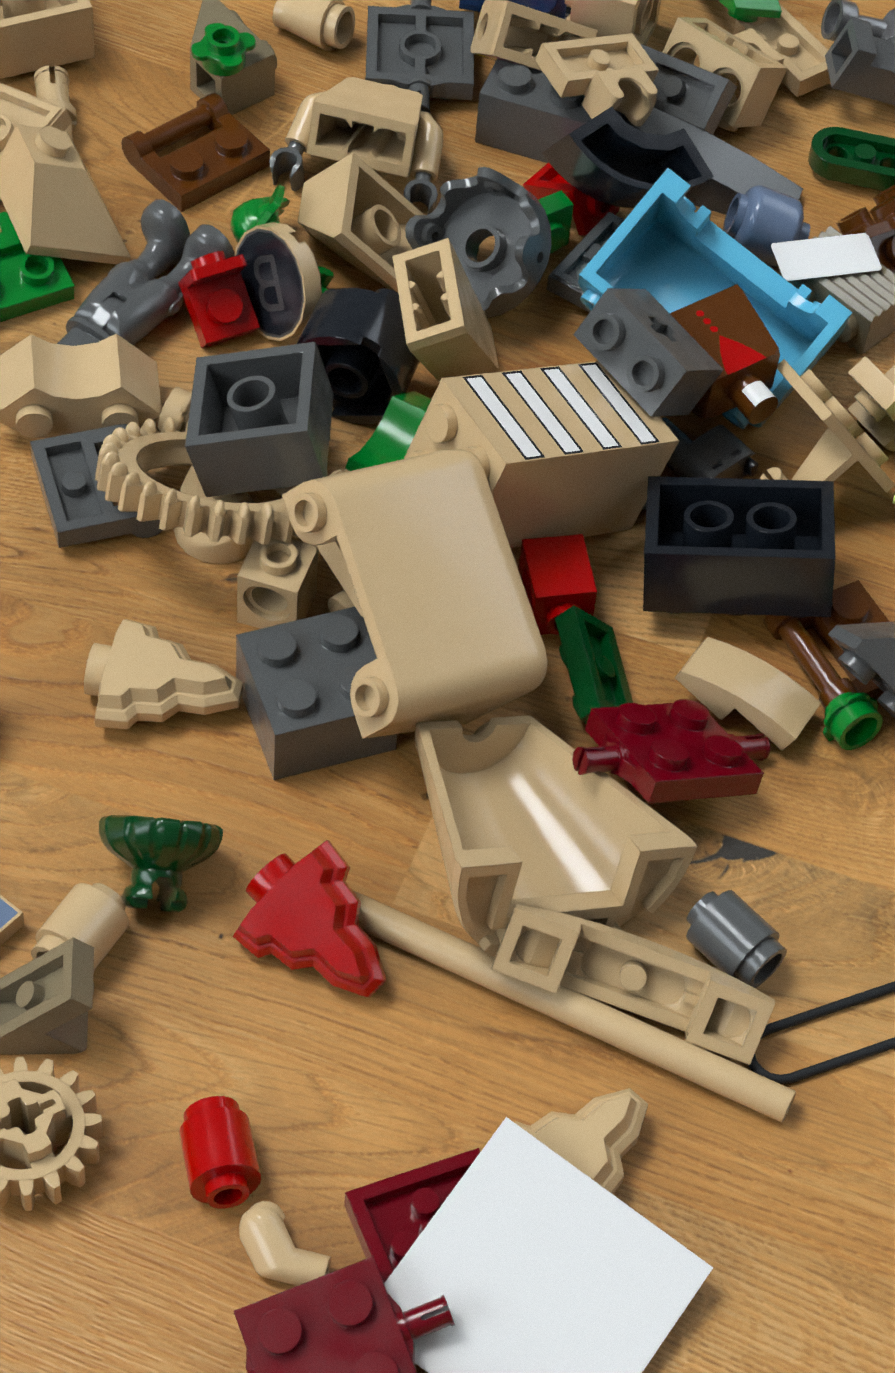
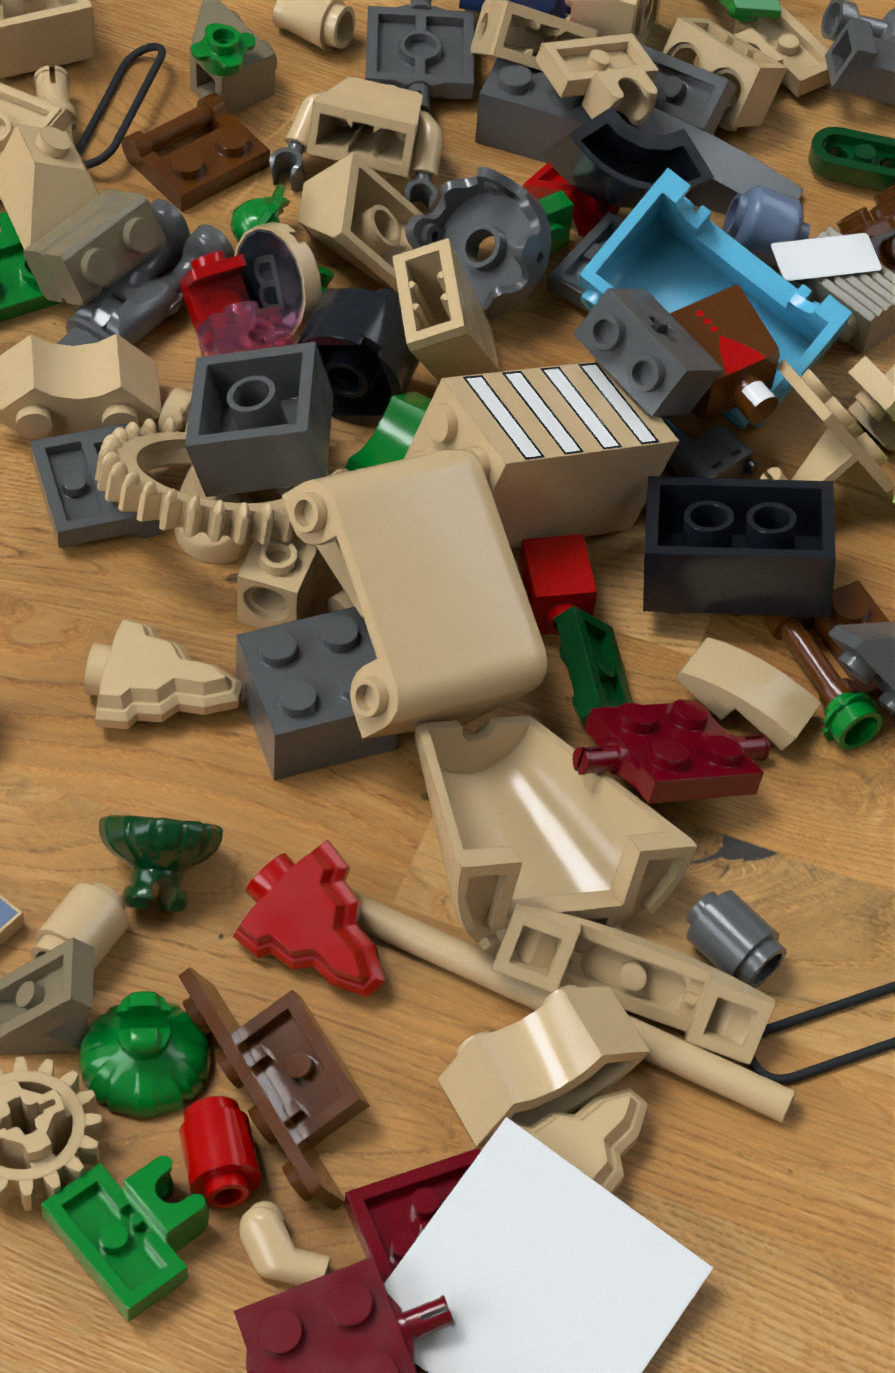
none -> dark tan brick [24,189,166,306]
none -> green plate [41,1155,209,1322]
none -> black piece [76,43,166,169]
none -> green hair [79,991,211,1118]
none -> reddish brown bracket [178,967,370,1211]
none -> clear pink brick [196,301,293,357]
none -> tan brick [438,985,650,1147]

